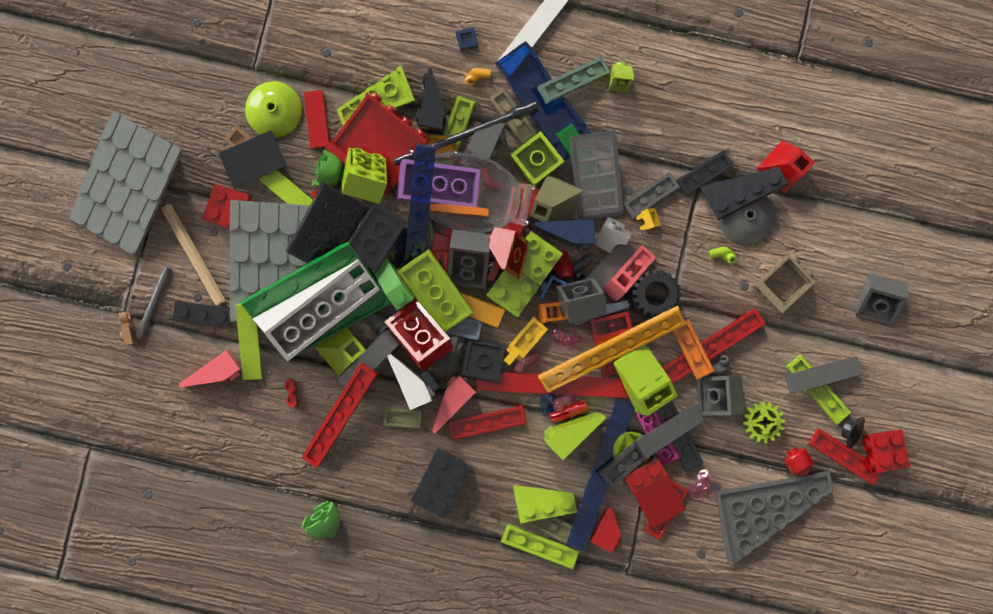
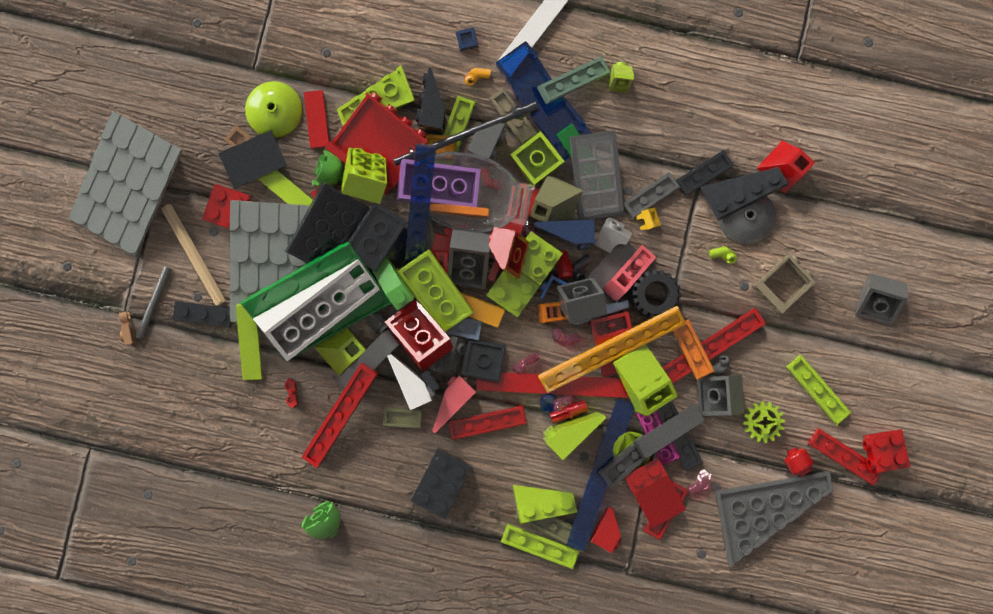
coral slope [179,350,242,387] -> none
yellow hinge [504,317,548,365] -> none
dark grey tile [784,356,862,394] -> none
black piece [841,417,865,449] -> none

